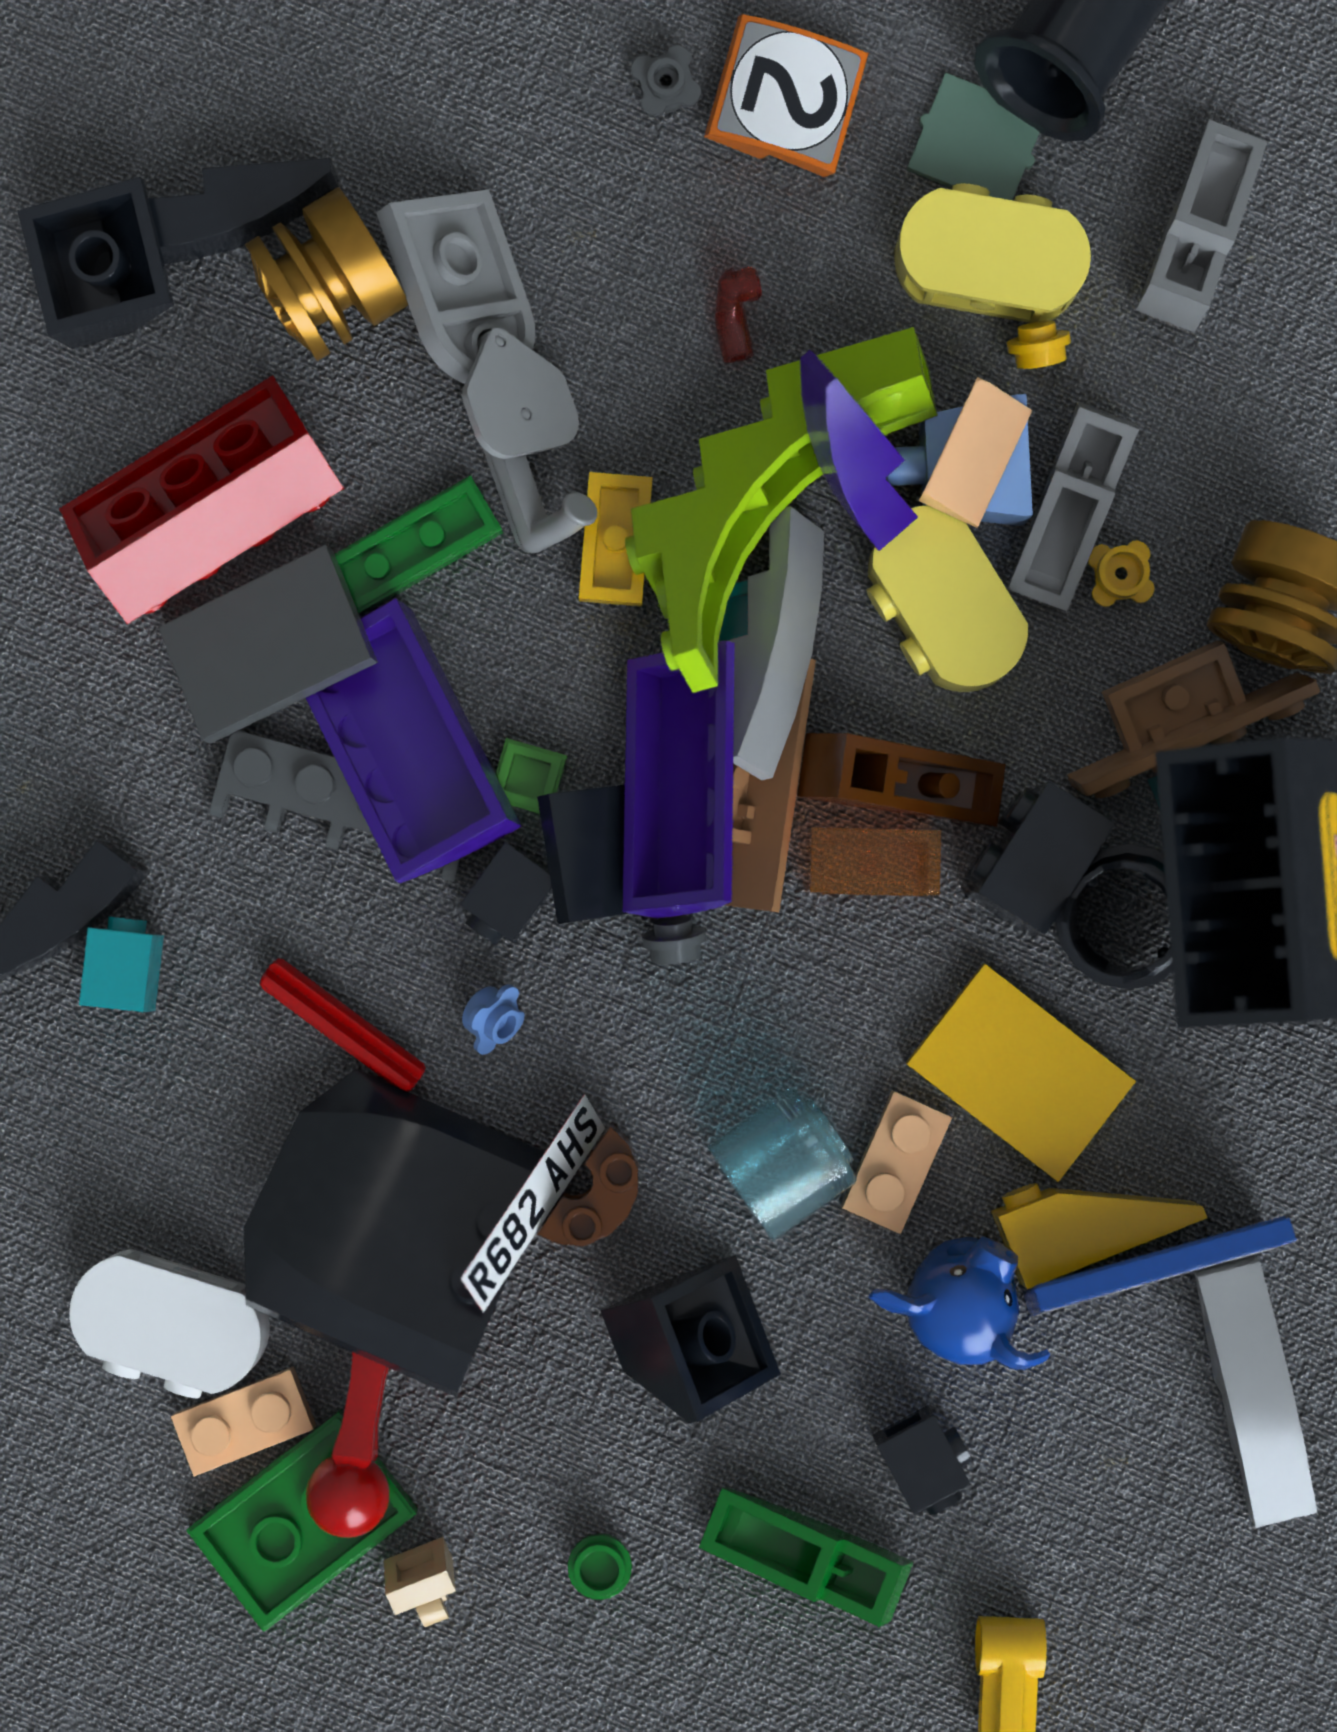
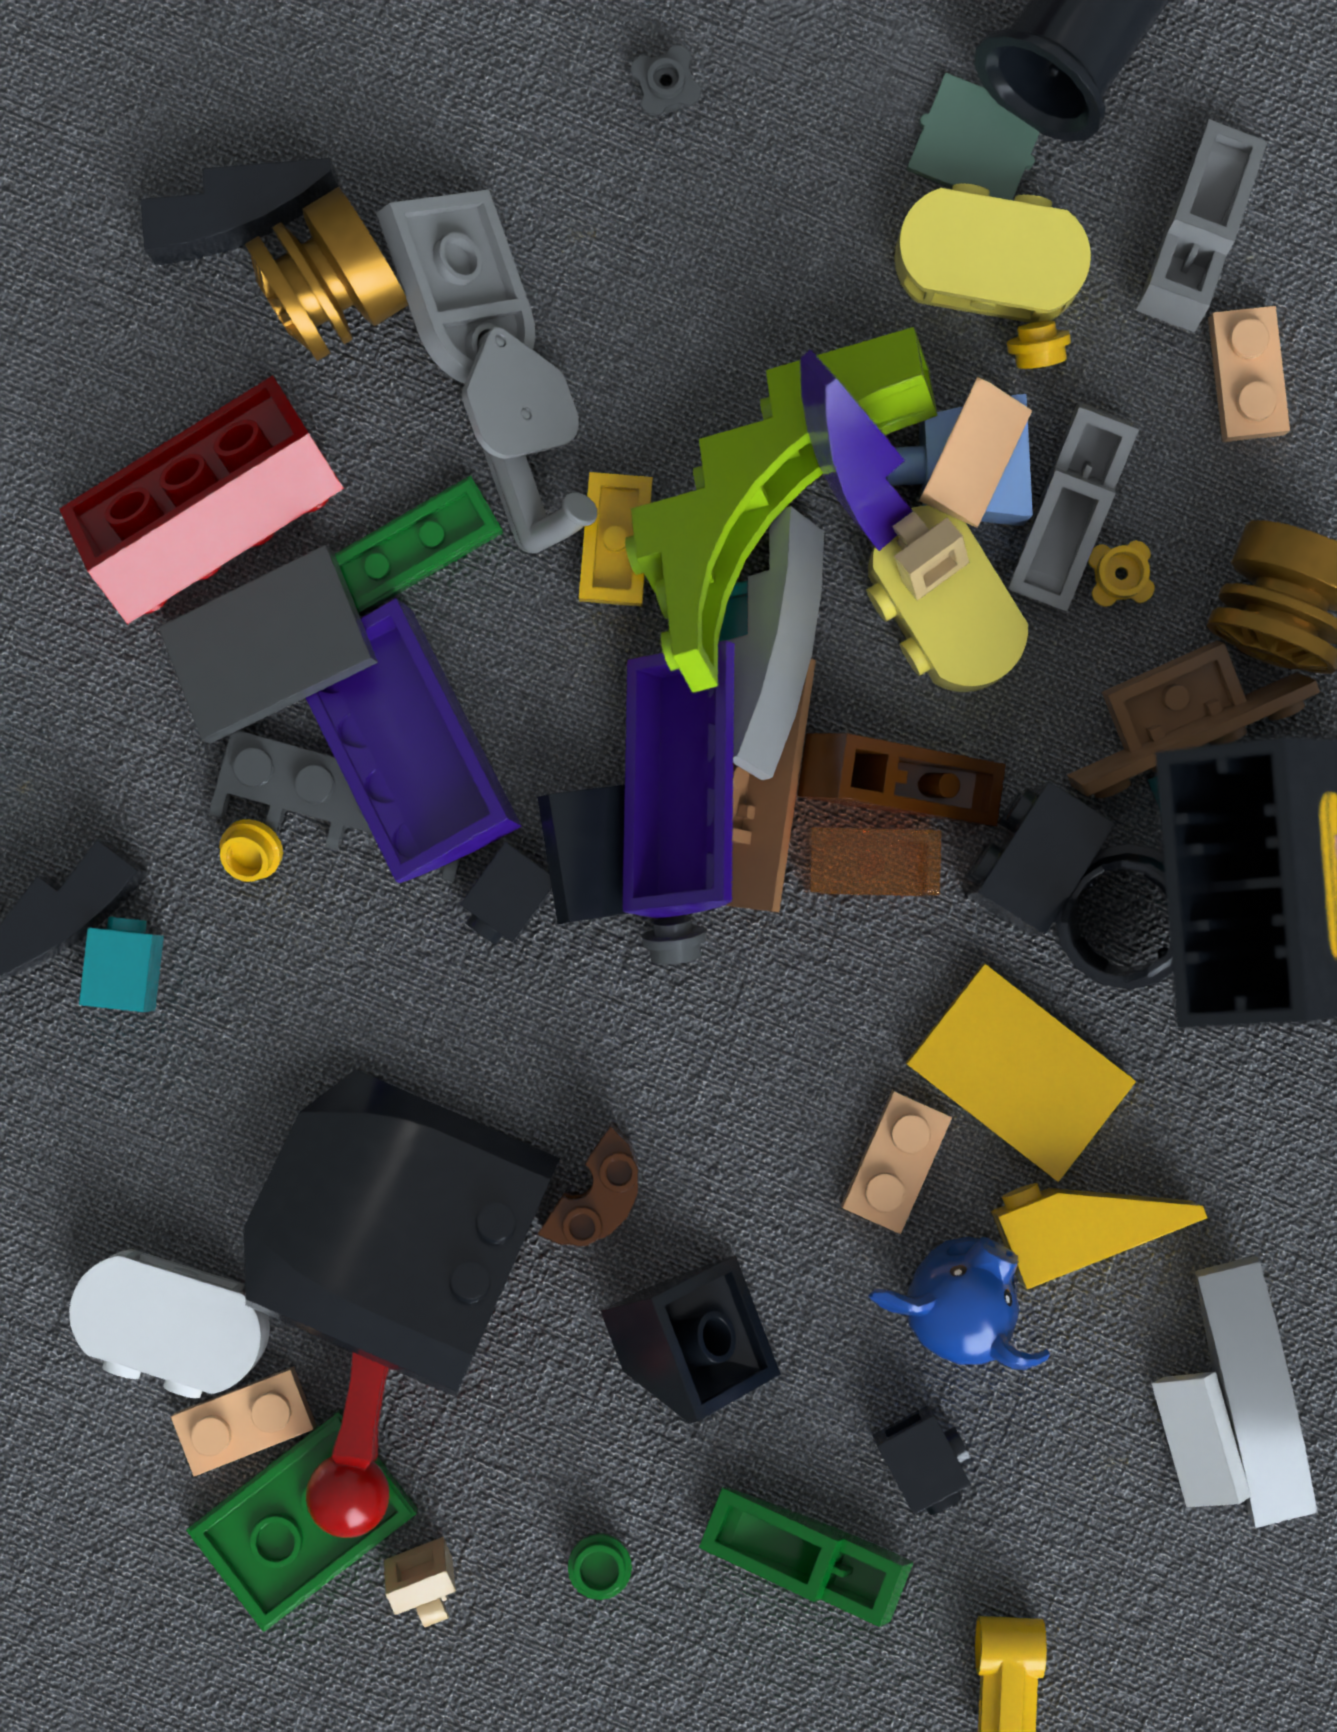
black slope [17,177,174,349] -> none
red axle [260,958,426,1092] -> none
white sticker [460,1094,605,1312] -> none
medium blue plate [462,984,525,1055] -> none
bright green tile [496,738,568,814] -> none
slope [704,14,869,177] -> none
clear light blue piece [706,1088,857,1242] -> none
clear red arm [714,266,762,363] -> none
blue tile [1024,1216,1296,1317] -> none
none -> yellow plate [219,819,283,882]
none -> tan tile [892,511,969,601]
none -> white tile [1151,1371,1251,1507]
none -> light nougat plate [1208,306,1290,442]

